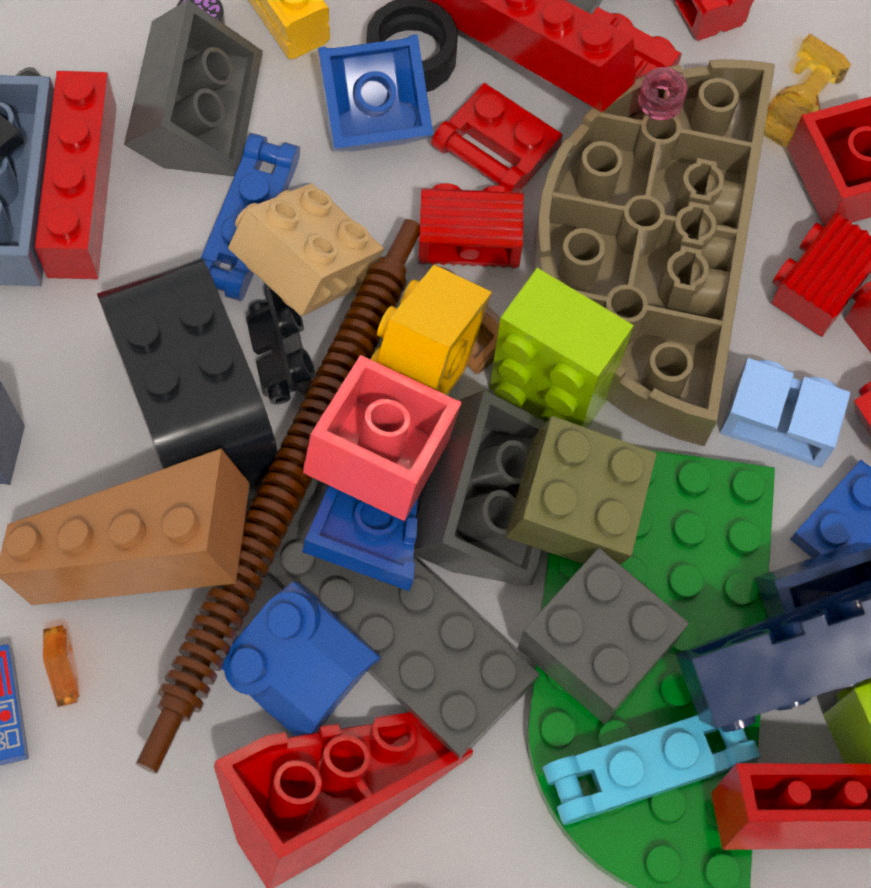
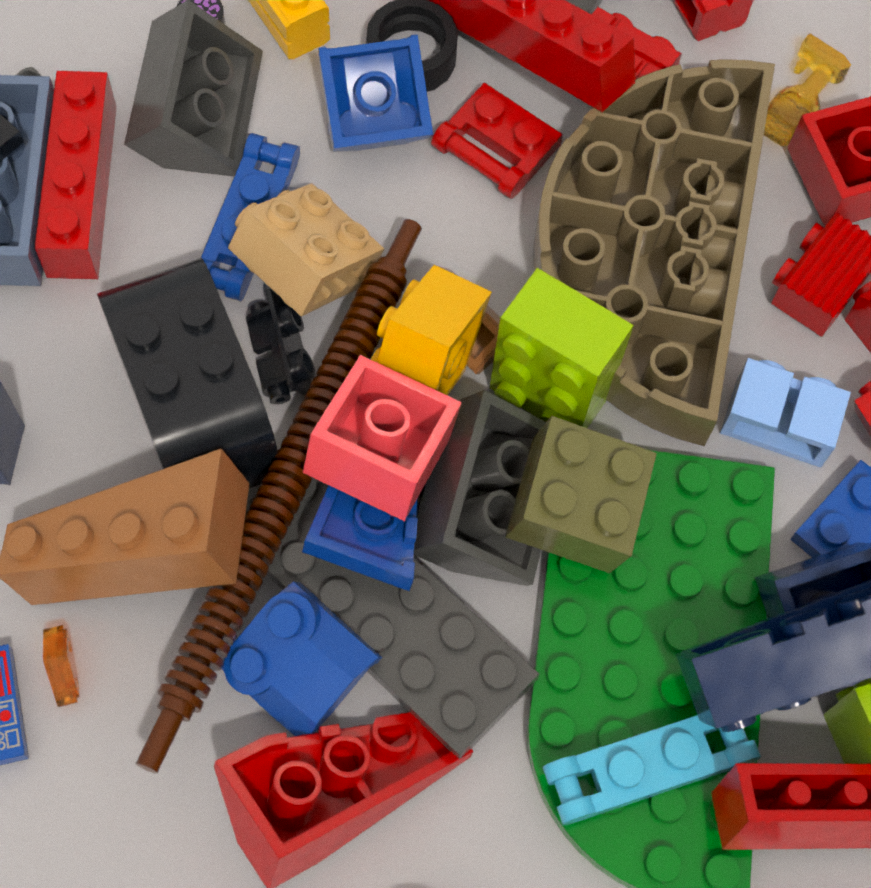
red brick [418,183,524,269] -> none
dark grey brick [518,548,689,725] -> none
clear pink bush [638,67,688,120] -> none

